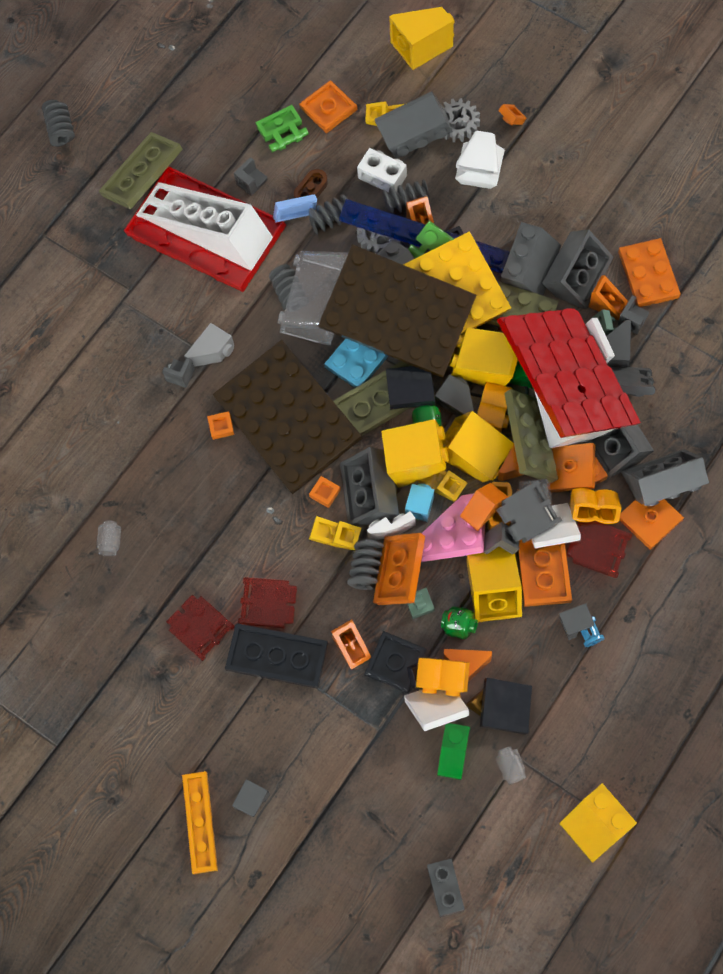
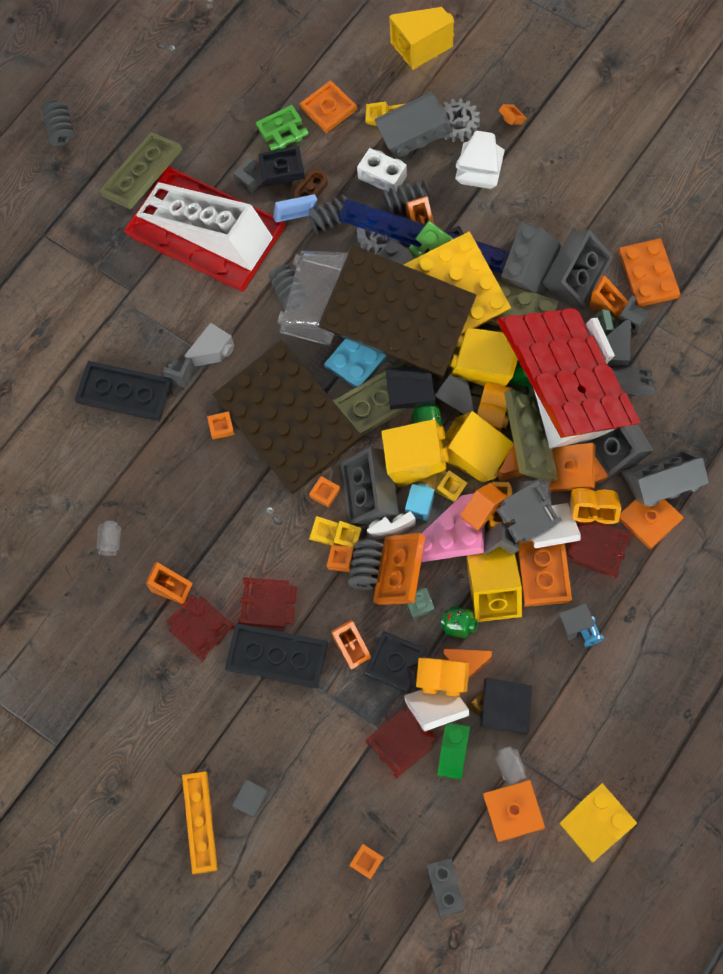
none -> black plate [75,361,173,422]
none -> orange slope [146,562,193,604]
none -> black tile [258,146,305,187]
none -> orange plate [327,545,355,572]
none -> orange plate [349,844,384,880]
none -> clear red plate [365,710,437,779]
none -> orange plate [483,780,545,843]

